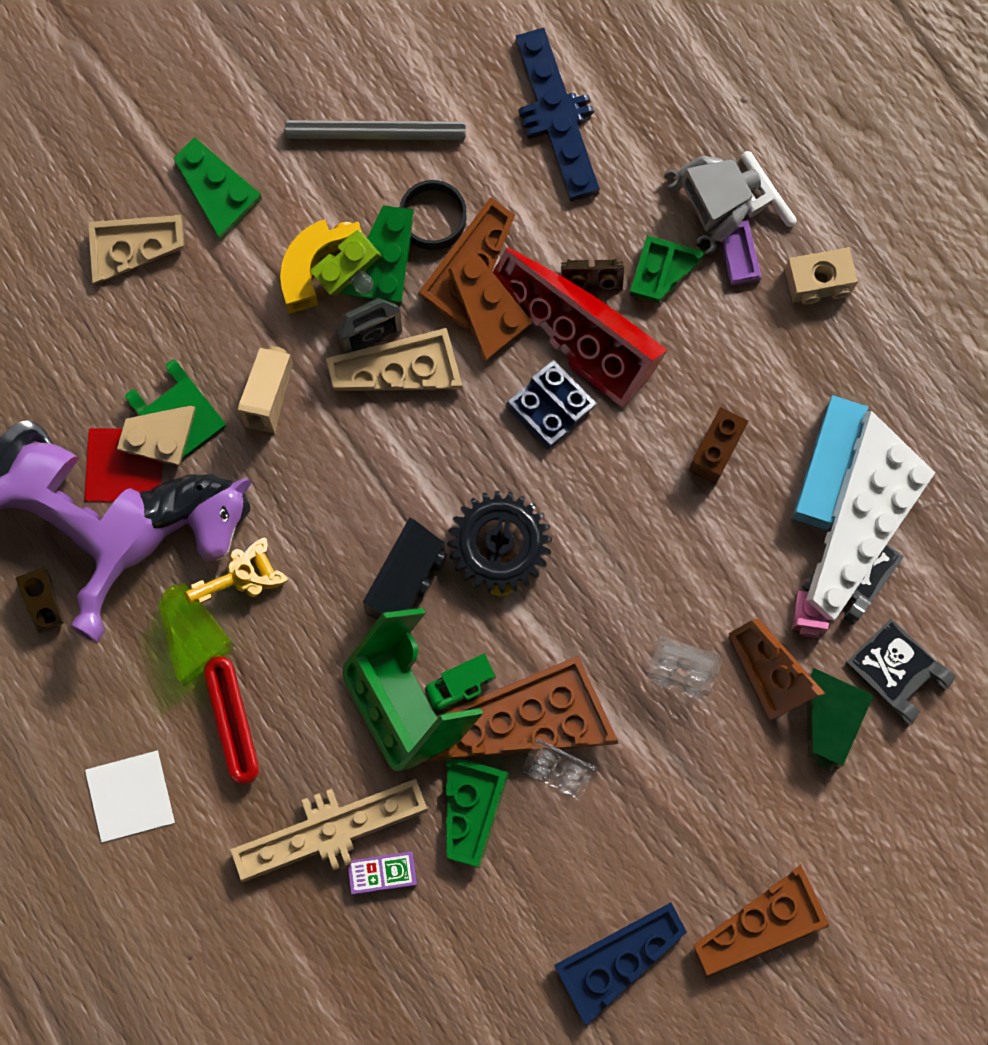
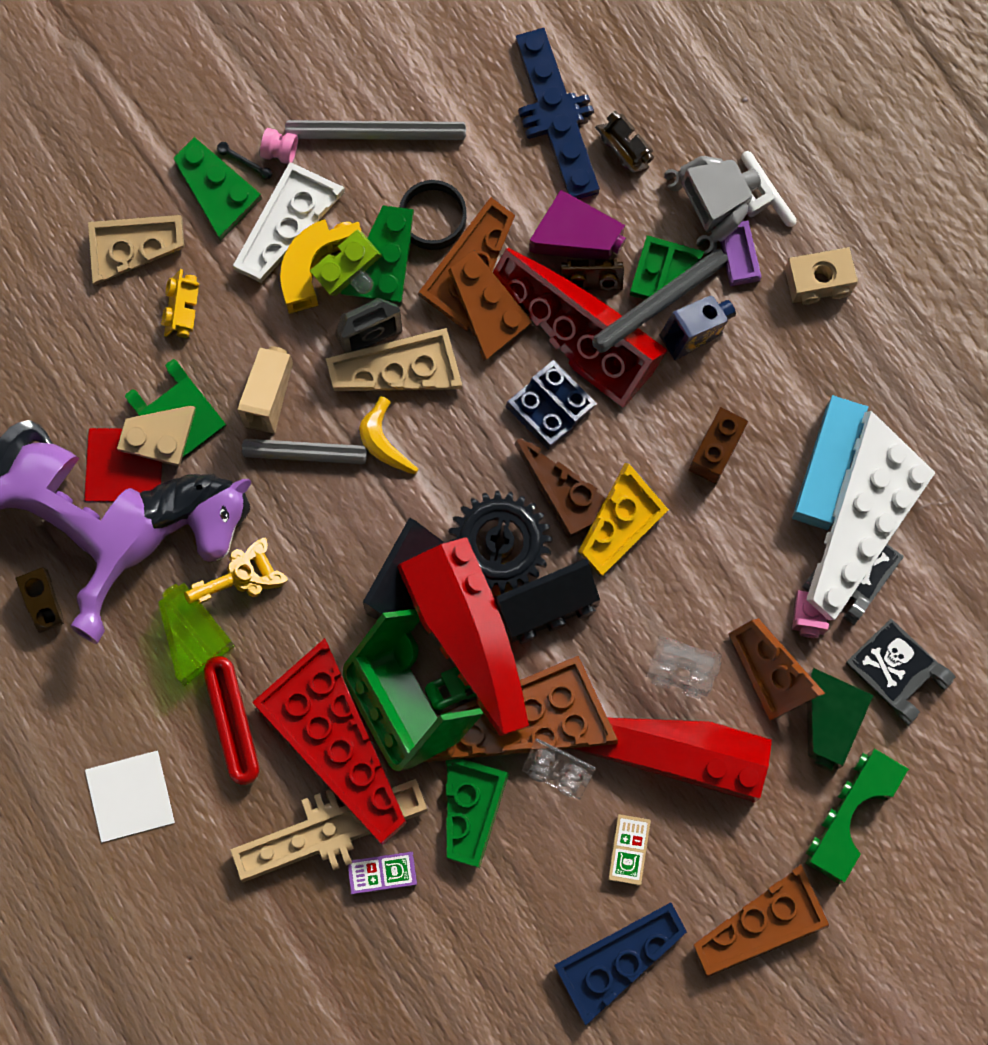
none -> yellow hinge [161,269,199,338]
none -> black hinge [217,142,272,180]
none -> white wing [233,162,345,283]
none -> light grey axle [242,439,367,464]
none -> red wing [252,638,407,846]
none -> bright pink wheel [260,128,298,164]
none -> yellow piece [359,396,419,474]
none -> red wedge [397,537,529,737]
none -> black slope [496,559,600,644]
none -> reddish brown wing [514,438,606,538]
none -> magenta slope [529,190,626,260]
none -> red wedge [571,717,772,802]
none -> yellow wing [578,463,669,576]
none -> dark grey axle [592,249,728,353]
none -> dark brown hinge [595,111,654,173]
none -> tile [608,814,651,886]
none -> dark blue torso [659,295,736,361]
none -> green arch [805,748,909,884]

